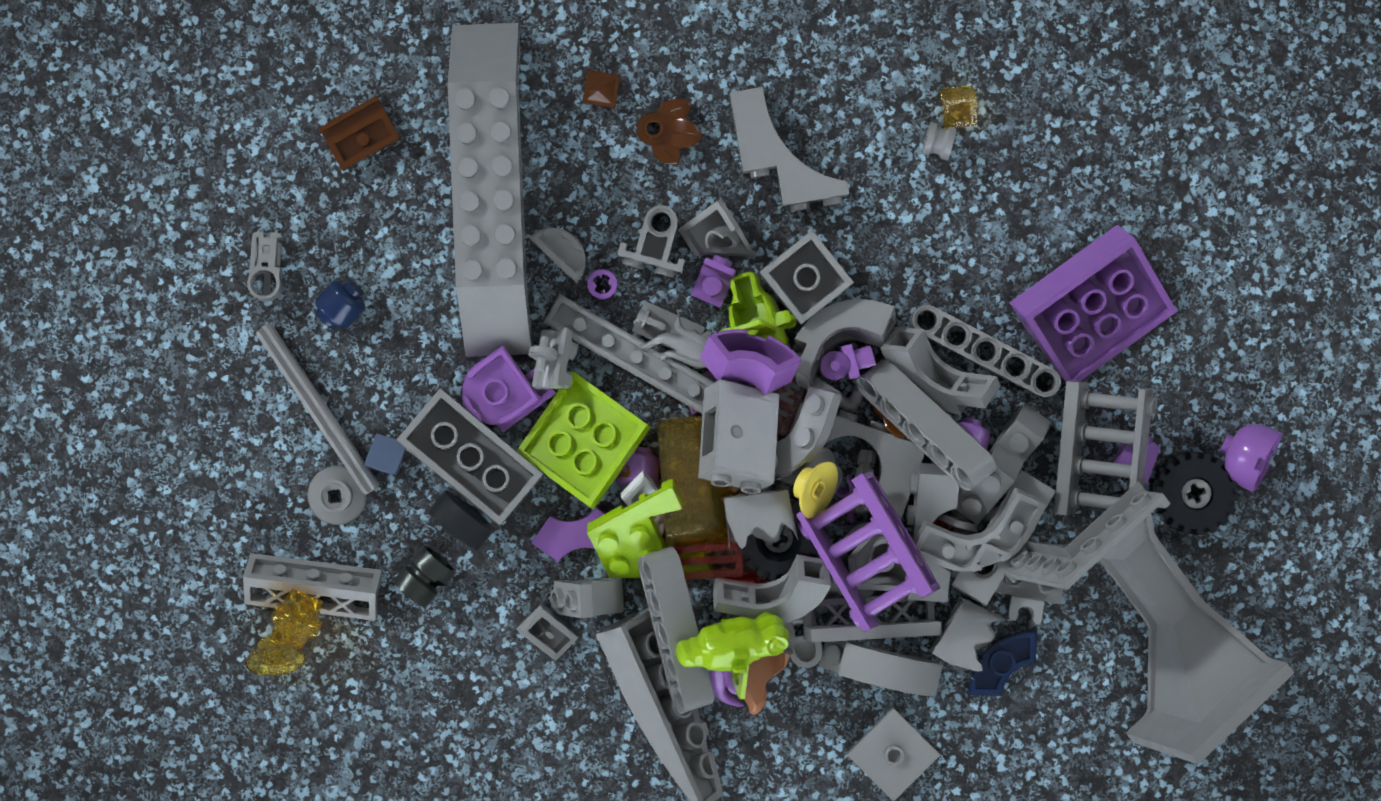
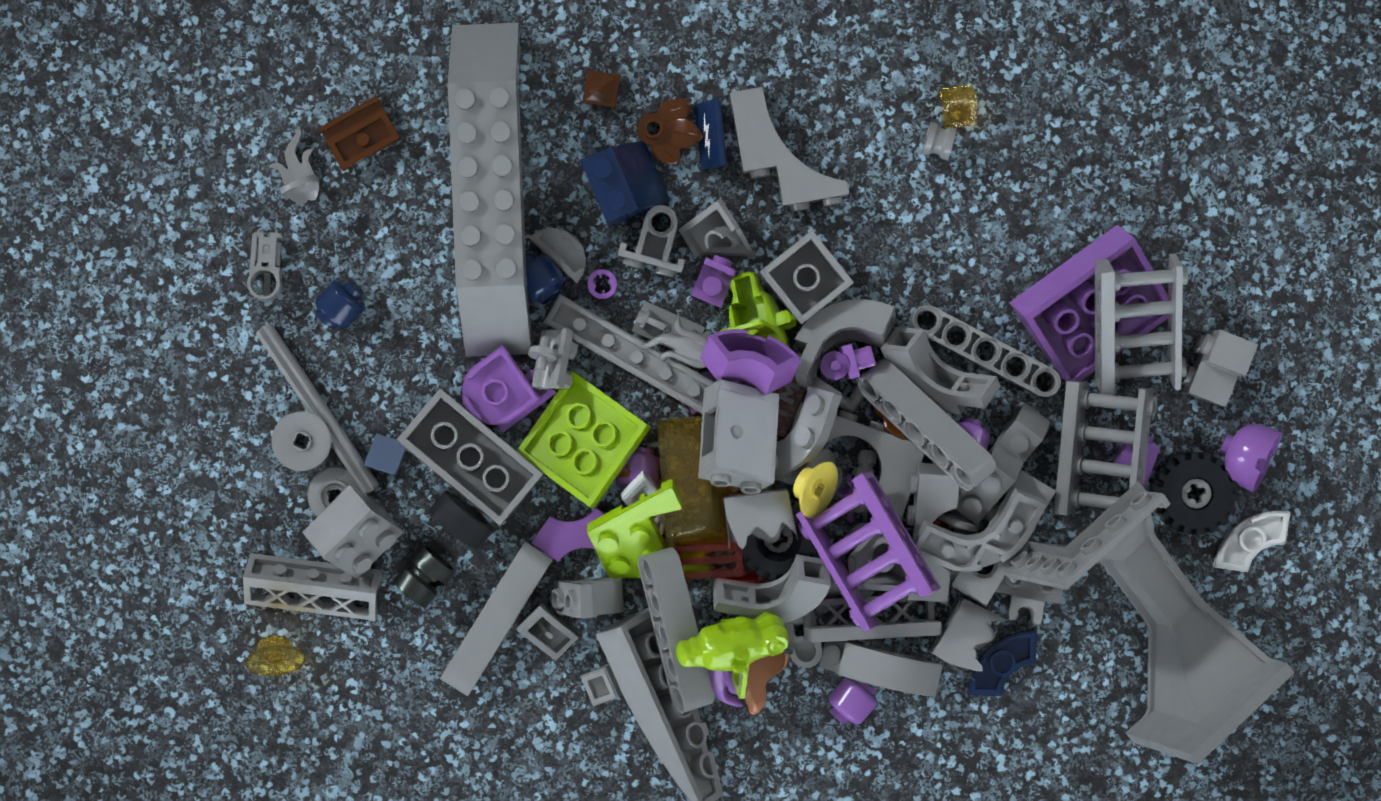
clear yellow brick [270,588,323,649] -> none
light grey plate [846,707,940,801] -> none
none -> light grey piece [269,129,319,205]
none -> light grey piece [271,411,331,471]
none -> light grey brick [302,485,404,579]
none -> light grey beam [440,541,553,696]
none -> dark blue head [526,253,565,305]
none -> dark blue slope [580,141,670,227]
none -> light grey slope [580,664,623,706]
none -> dark blue slope [695,99,727,170]
none -> medium lavender head [828,677,877,725]
none -> light grey fence [1095,253,1188,395]
none -> light grey brick [1182,329,1258,407]
none -> white tile [1213,510,1290,572]

